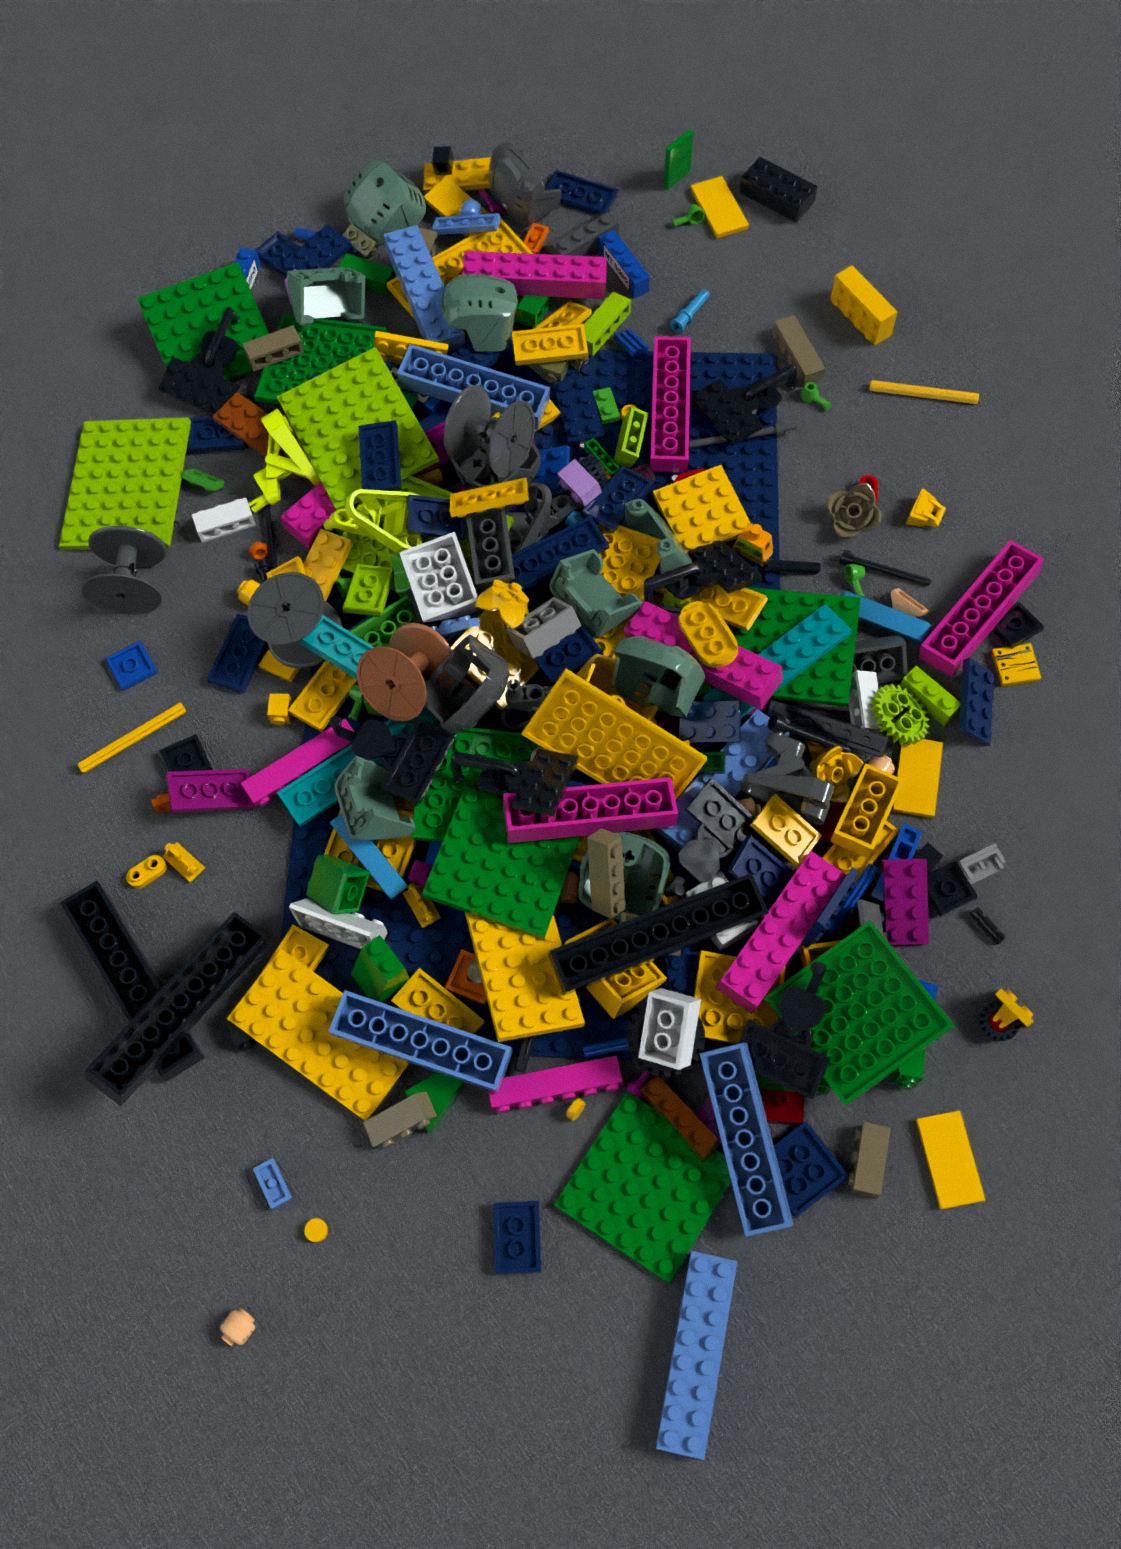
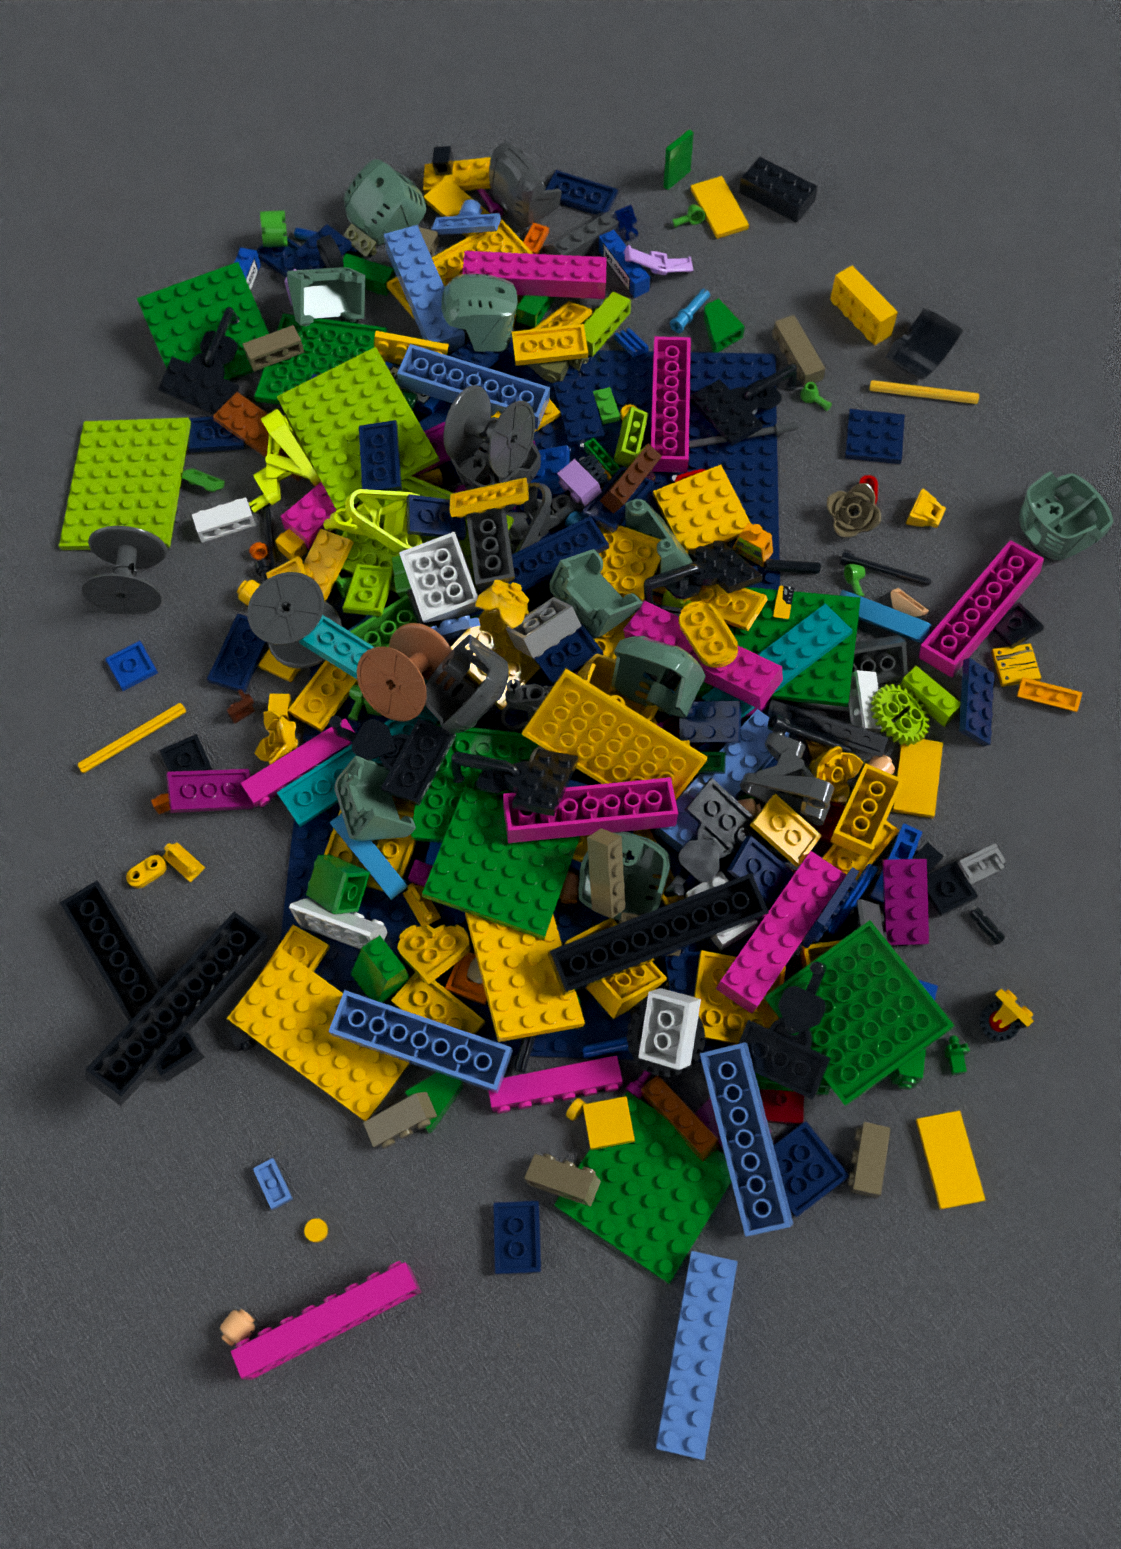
none -> copper bracket [226,689,255,724]
none -> dark pink brick [231,1261,421,1380]
none -> yellow brick [254,711,298,765]
none -> bright green brick [260,210,288,248]
none -> yellow brick [275,529,308,560]
none -> black tyre [316,235,344,268]
none -> yellow plate [397,925,471,985]
none -> dark tan brick [524,1153,601,1207]
none -> yellow tile [583,1096,635,1150]
none -> reddish brown arch [600,443,662,514]
none -> clear blue brick [613,205,638,241]
none -> lavender plate [624,245,693,275]
none -> green slope [703,298,745,353]
none -> yellow sticker [773,586,795,619]
none -> dark blue plate [845,409,905,464]
none -> black panel [886,308,963,379]
none -> green piece [945,1035,970,1075]
none -> light orange plate [1016,677,1083,712]
none -> sand green piece [1019,471,1113,560]

